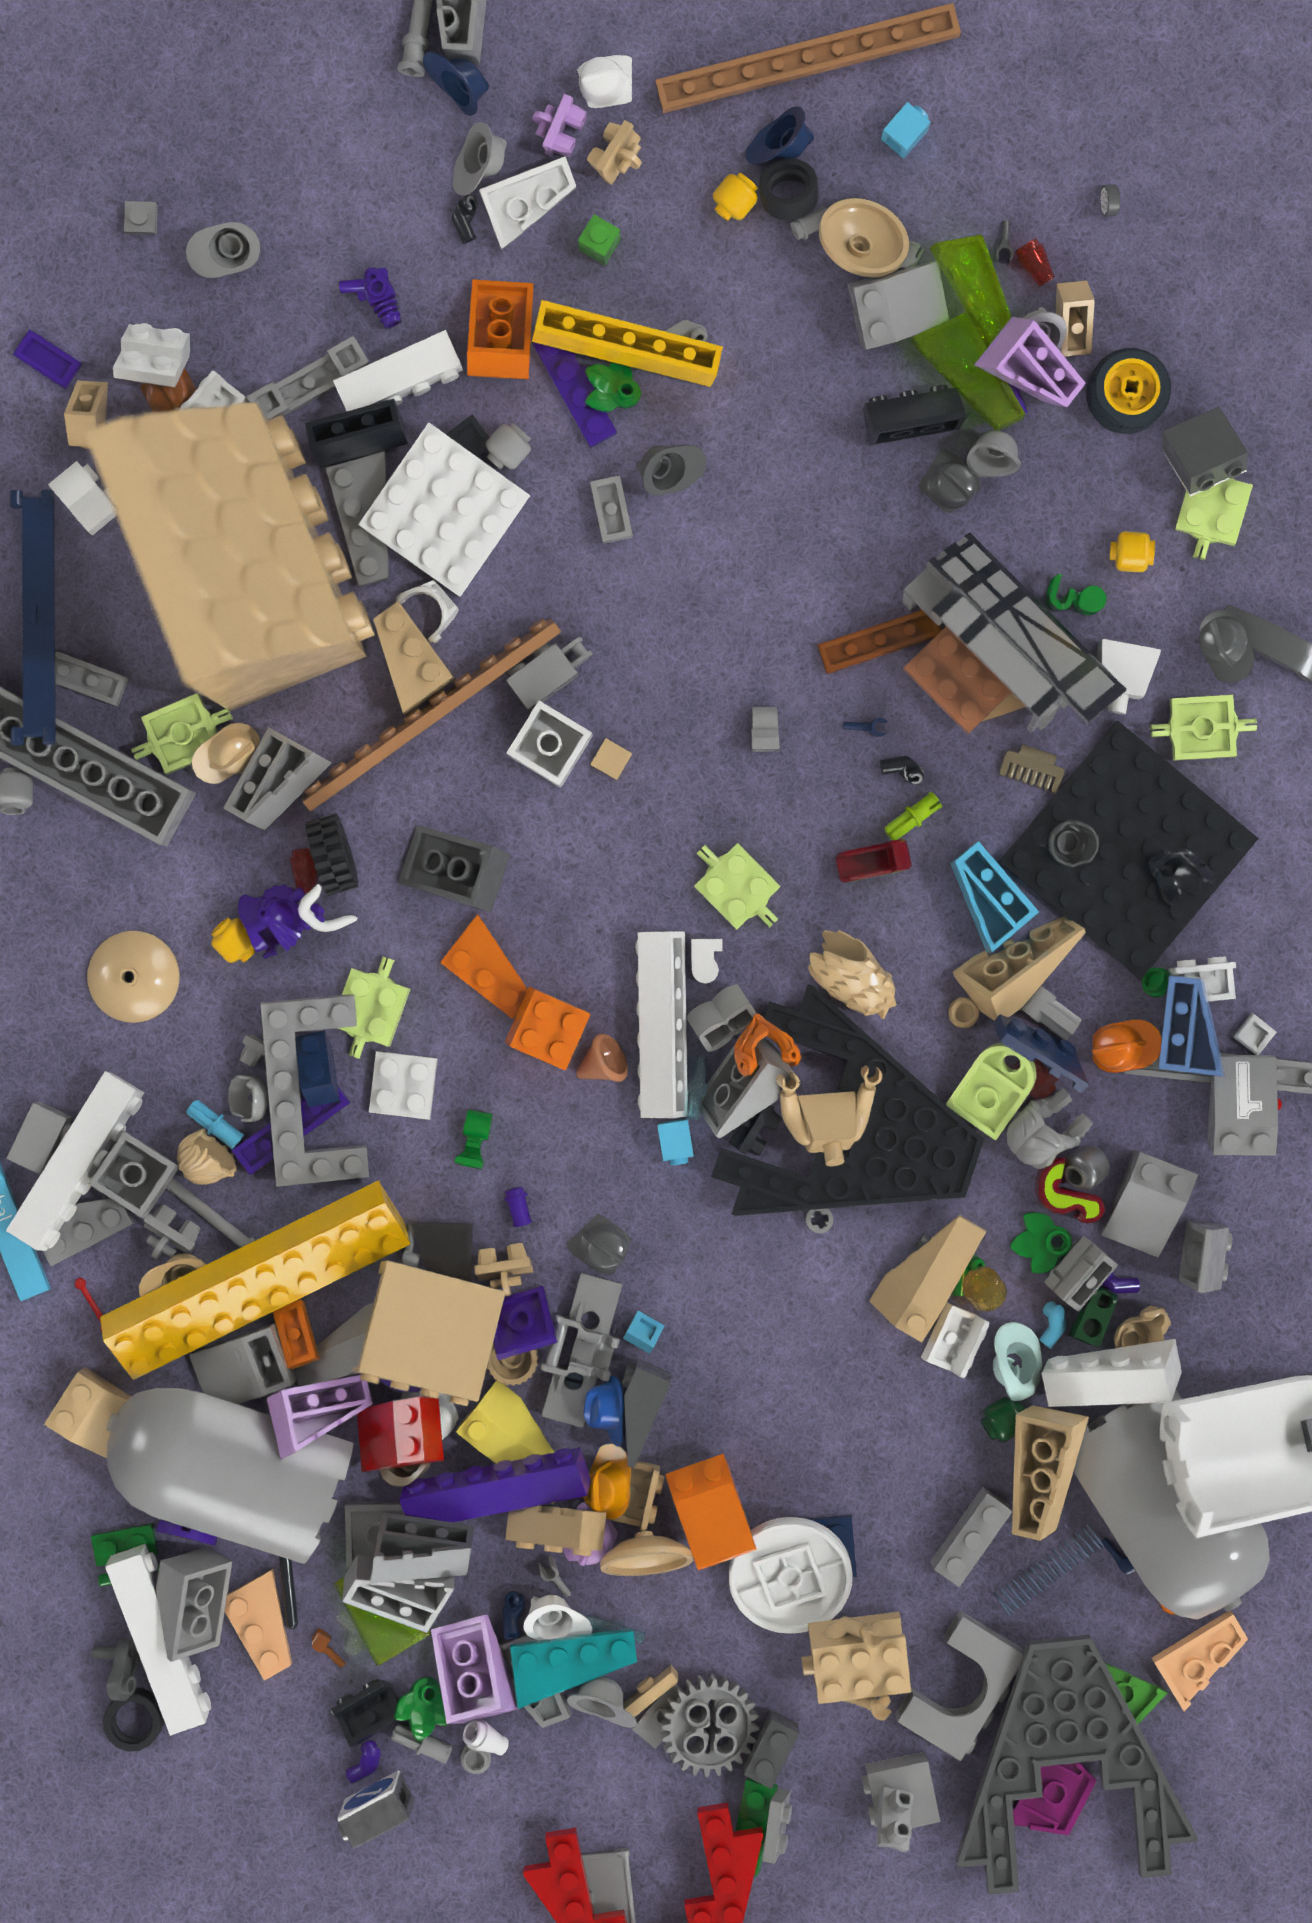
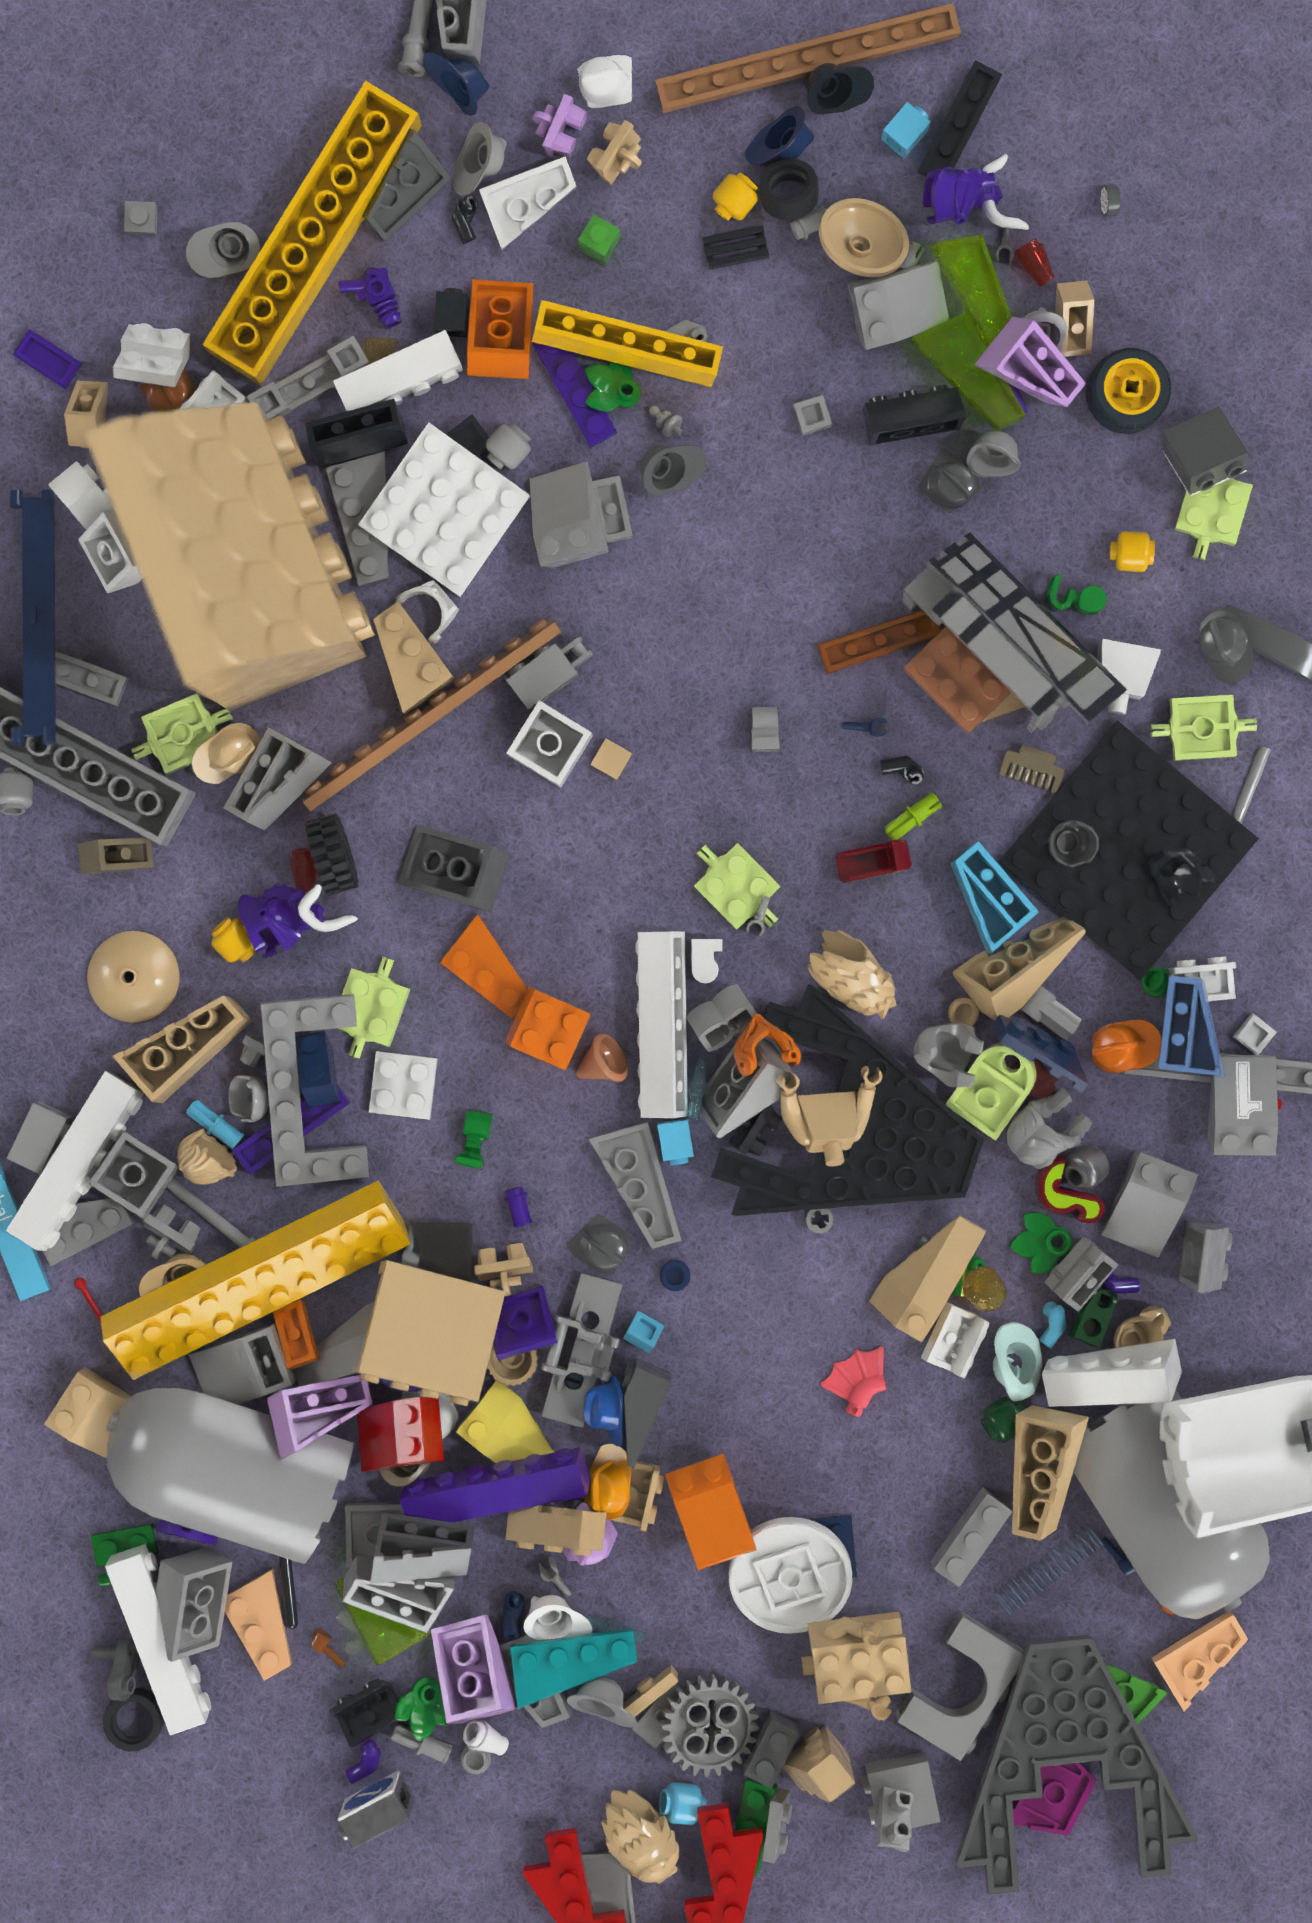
tan dish [600,1531,693,1576] -> none
none -> white brick [78,509,142,593]
none -> dark tan slope [78,837,154,875]
none -> tan wedge [113,995,253,1103]
none -> yellow brick [203,80,422,386]
none -> dark grey wing [363,128,451,242]
none -> clear yellow tile [366,338,398,364]
none -> black brick [434,288,469,338]
none -> light grey slope [530,462,609,568]
none -> light grey wing [589,1121,682,1249]
none -> tan head [601,1789,679,1884]
none -> light grey hair [649,406,683,438]
none -> medium azure head [659,1782,707,1825]
none -> dark blue tile [660,1260,691,1291]
none -> black tile [703,225,769,270]
none -> light grey hand [746,896,770,937]
none -> tan wedge [782,1725,855,1803]
none -> light grey plate [793,395,832,436]
none -> black piece [803,63,874,115]
none -> coral arm [820,1346,886,1417]
none -> light grey piece [914,1022,984,1088]
none -> black plate [917,60,1002,177]
none -> dark purple helmet [923,154,1029,230]
none -> light grey bar [1232,746,1271,824]

